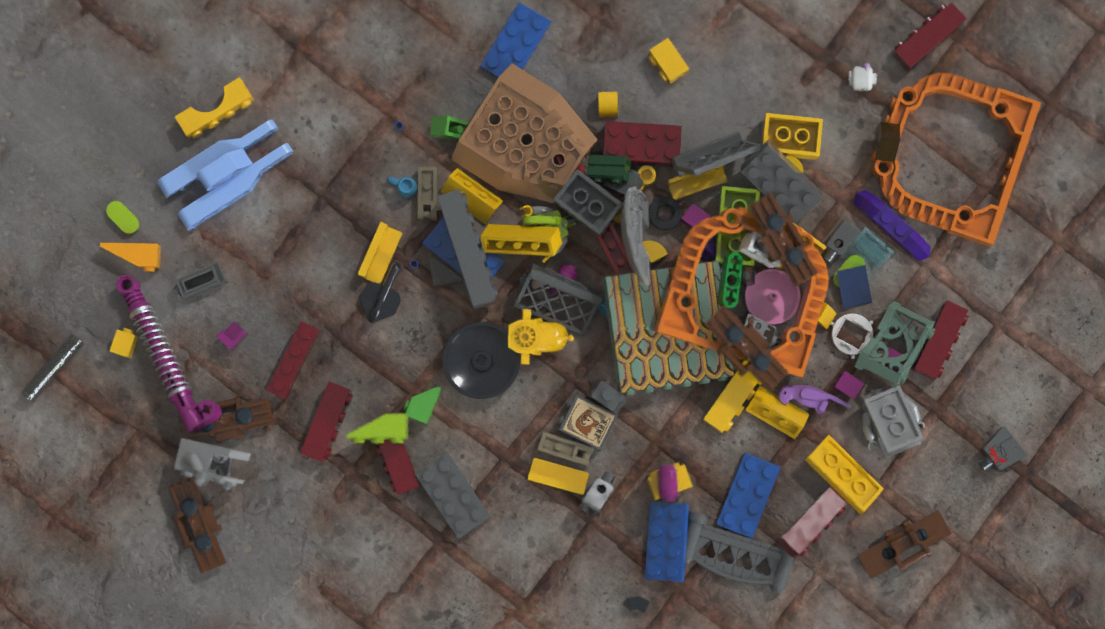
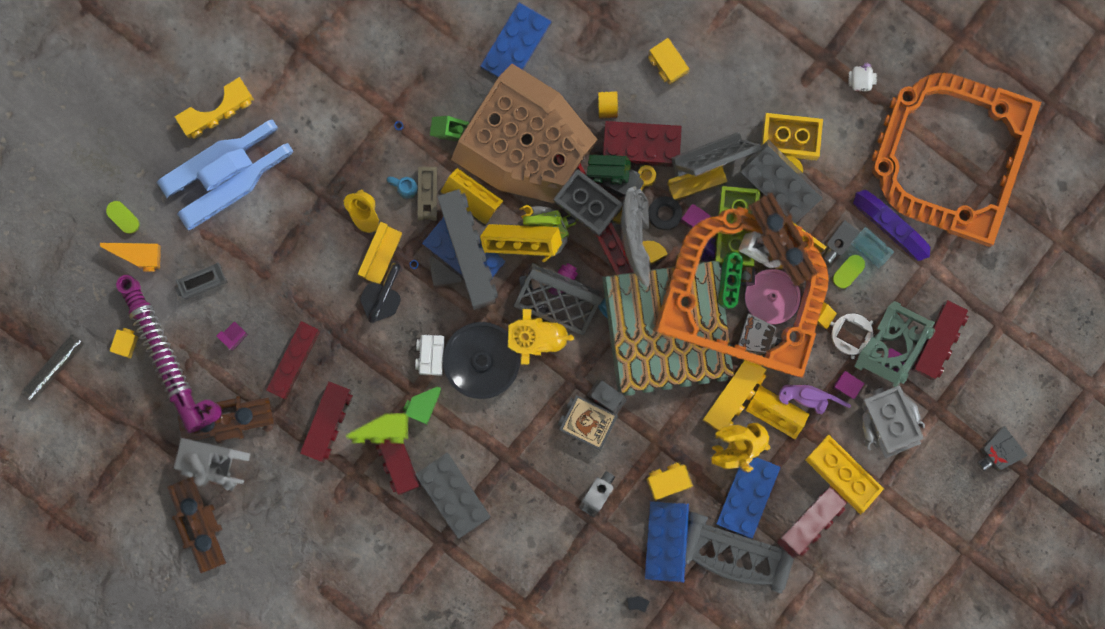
yellow panel [528,458,589,495] -> none
dark tan plate [538,432,595,467] -> none
magenta head [657,465,679,502] -> none
reddish brown piece [704,305,788,392] -> none
dark blue sticker [837,265,872,309] -> none
reddish brown piece [858,510,952,579] -> none
dark brown slope [875,122,900,162] -> none
dark red brick [893,2,967,72] -> none
none -> yellow piece [344,189,379,233]
none -> white brick [415,335,445,376]
none -> yellow helmet [711,423,770,472]

